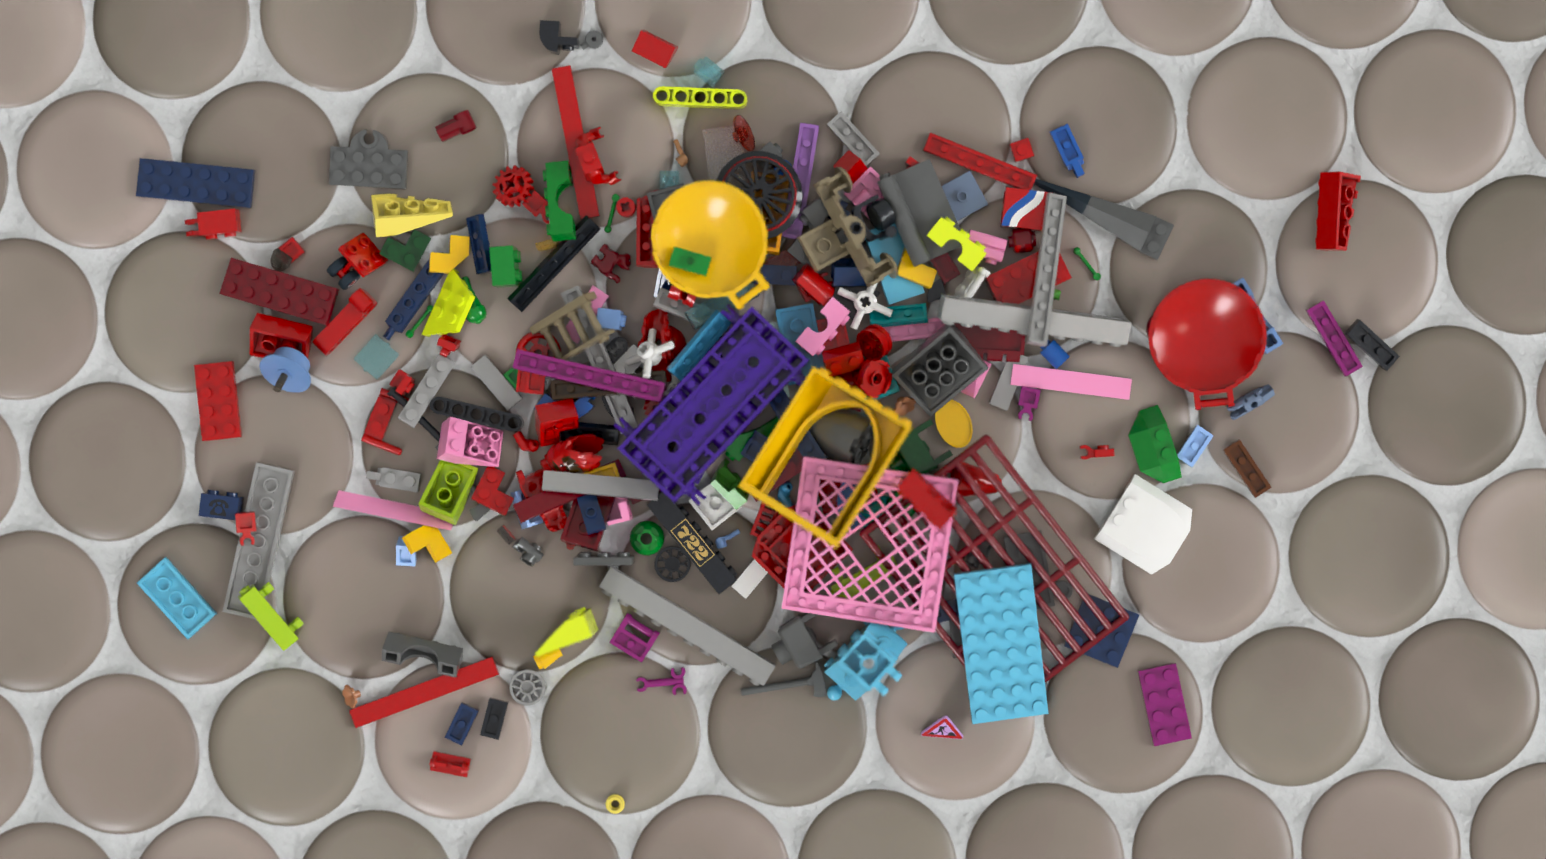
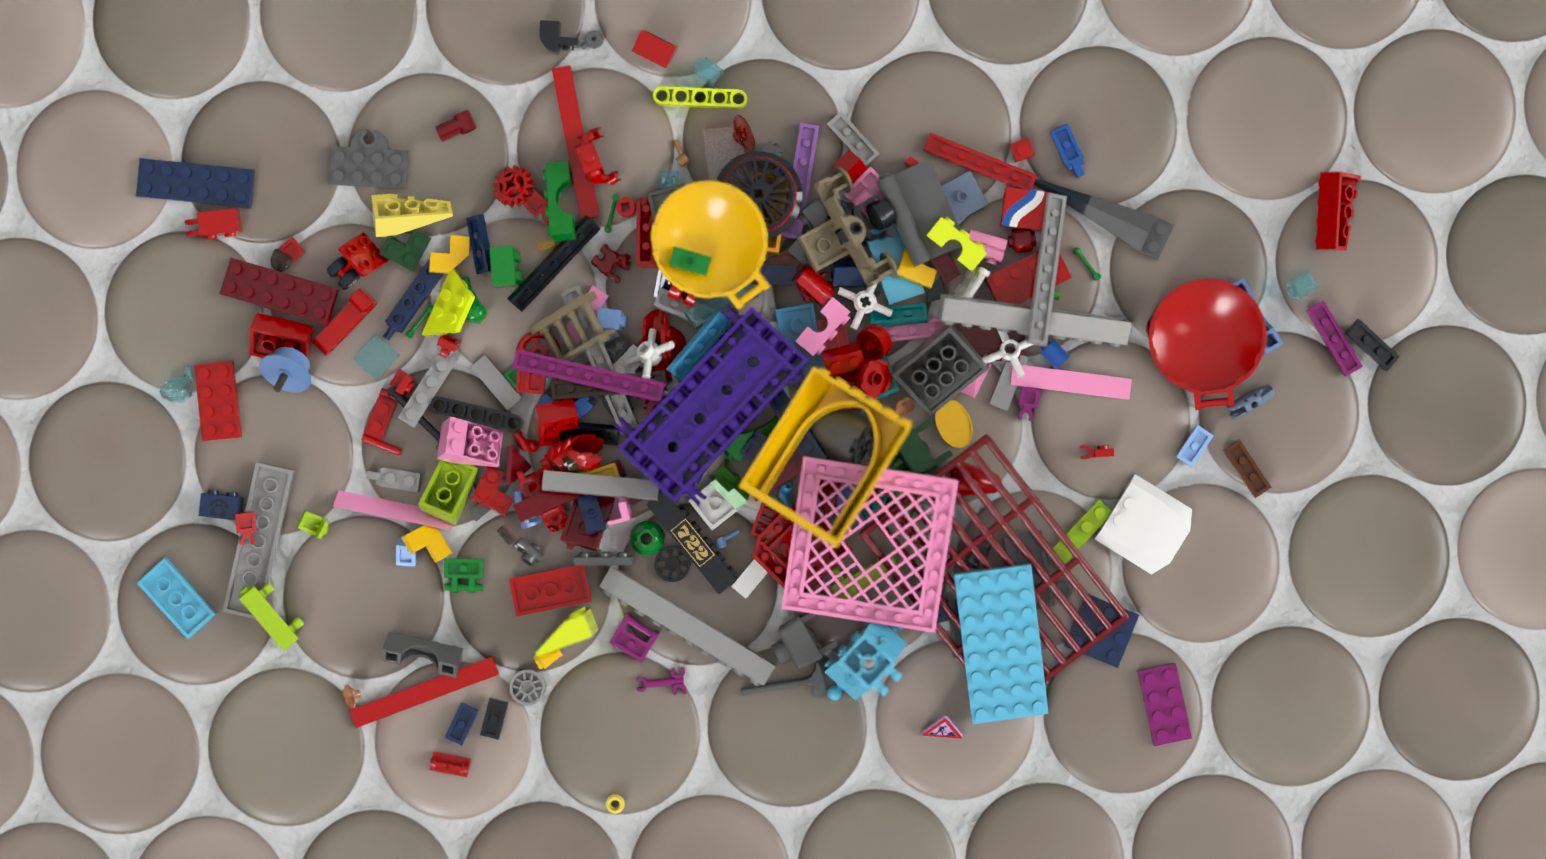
red wedge [897,468,957,530] -> none
green wedge [1128,405,1182,484] -> none
none -> clear light blue hat [159,365,194,403]
none -> lime bracket [296,509,329,539]
none -> green plate [444,558,483,593]
none -> dark red slope [506,446,532,485]
none -> red plate [509,565,592,617]
none -> white bar [982,328,1033,378]
none -> lime plate [1046,499,1112,564]
none -> clear light blue brick [1286,271,1320,300]

